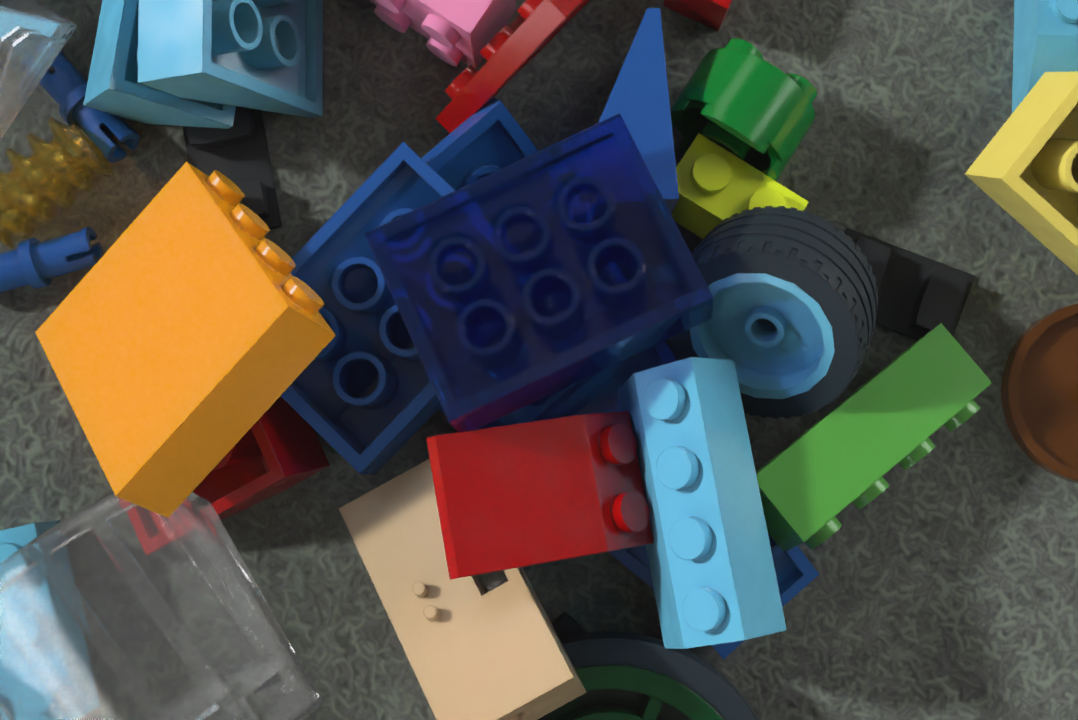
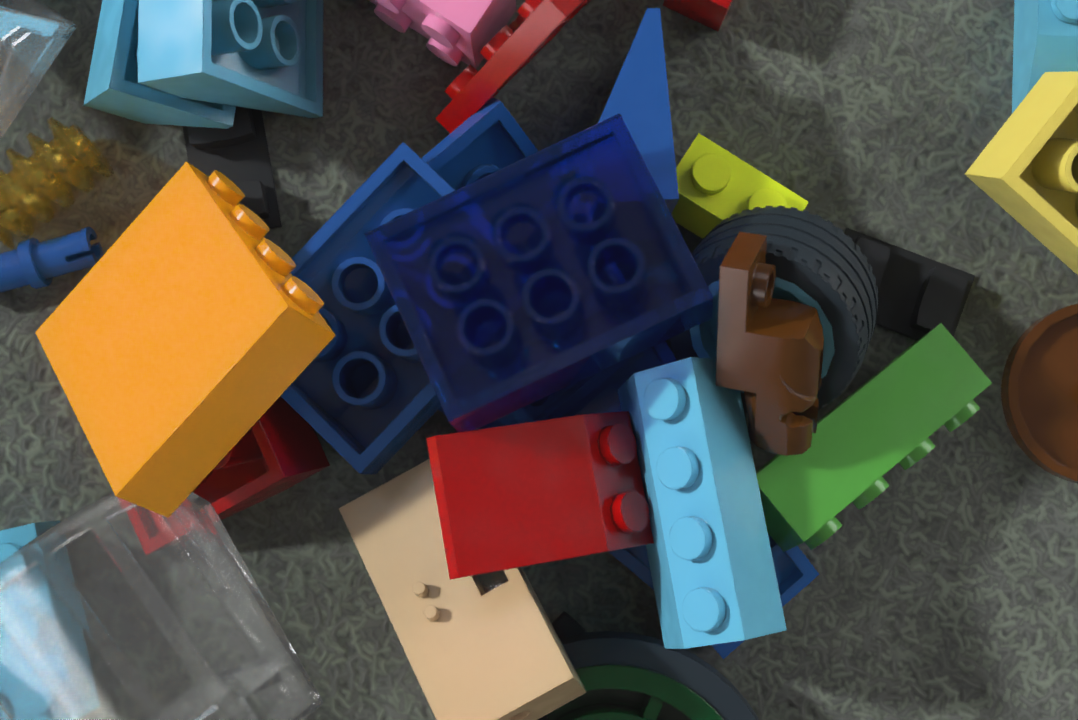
blue pin [27,46,140,163] -> none
green brick [670,38,818,181] -> none
none -> reddish brown plate [716,231,824,456]

